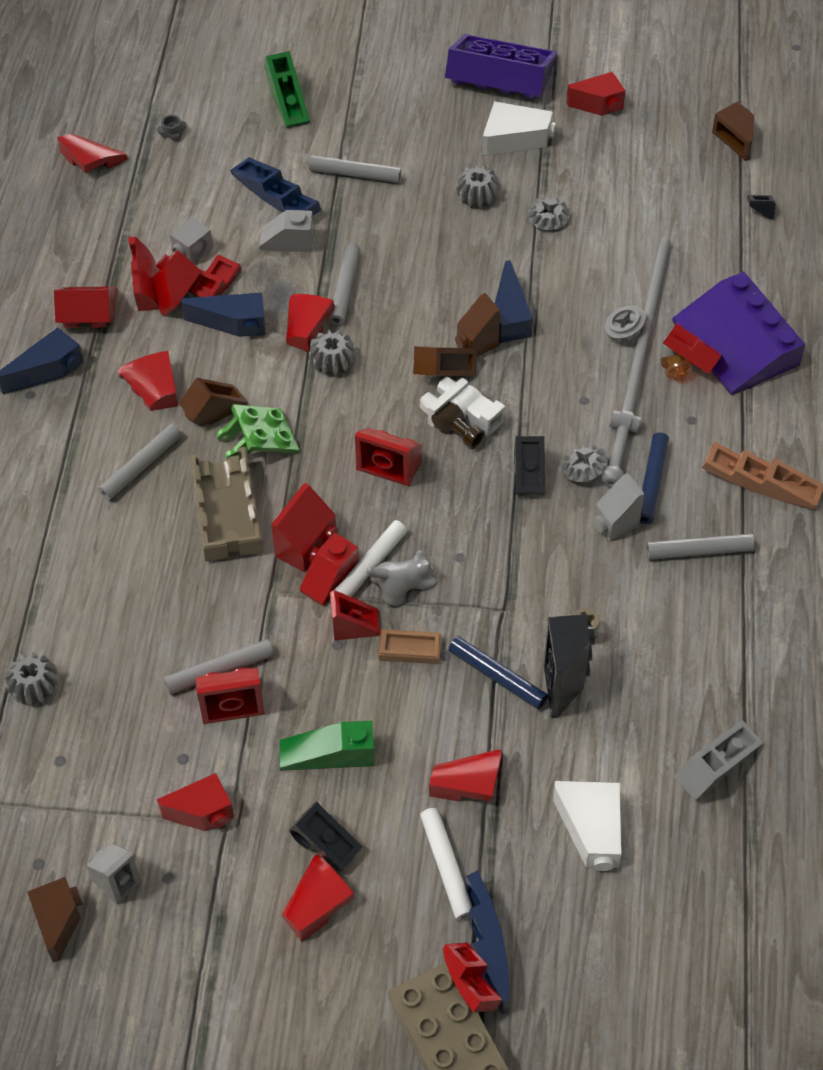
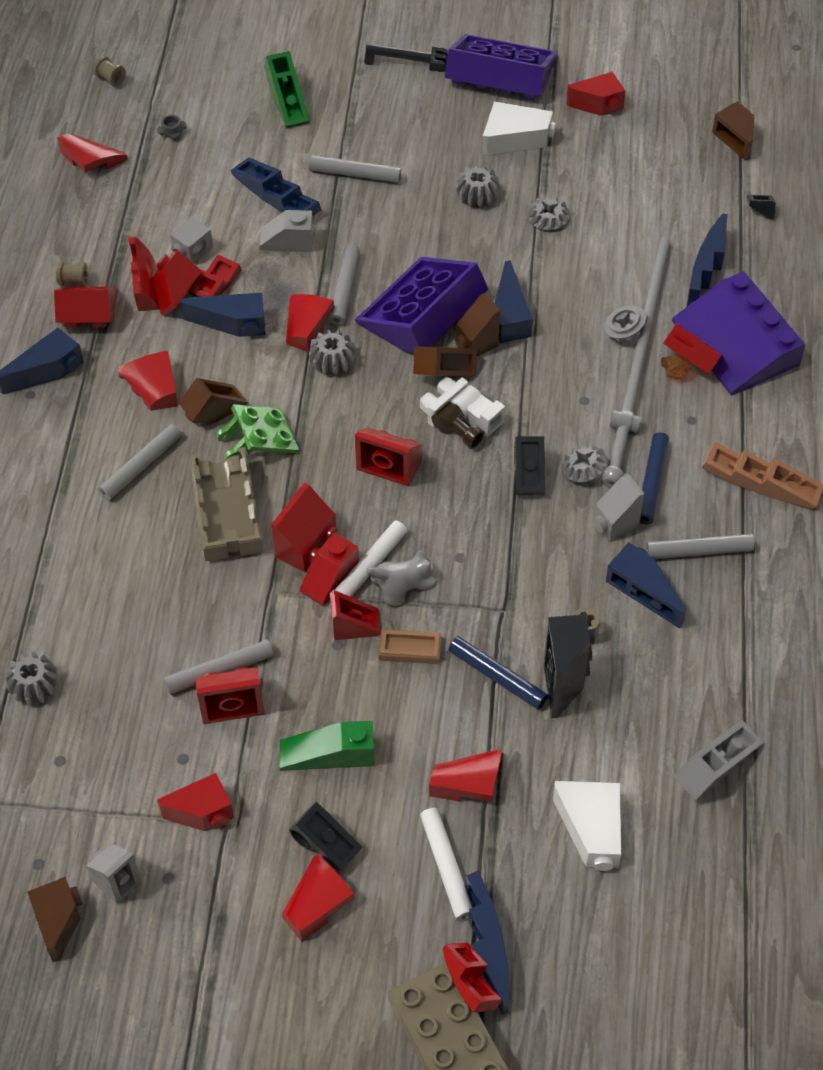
none -> dark tan bush [56,261,88,286]
none -> dark tan bush [93,56,126,86]
none -> dark purple slope [355,257,488,353]
none -> black hinge [364,44,448,72]
none -> dark blue slope [606,542,686,628]
none -> dark blue slope [687,213,728,306]

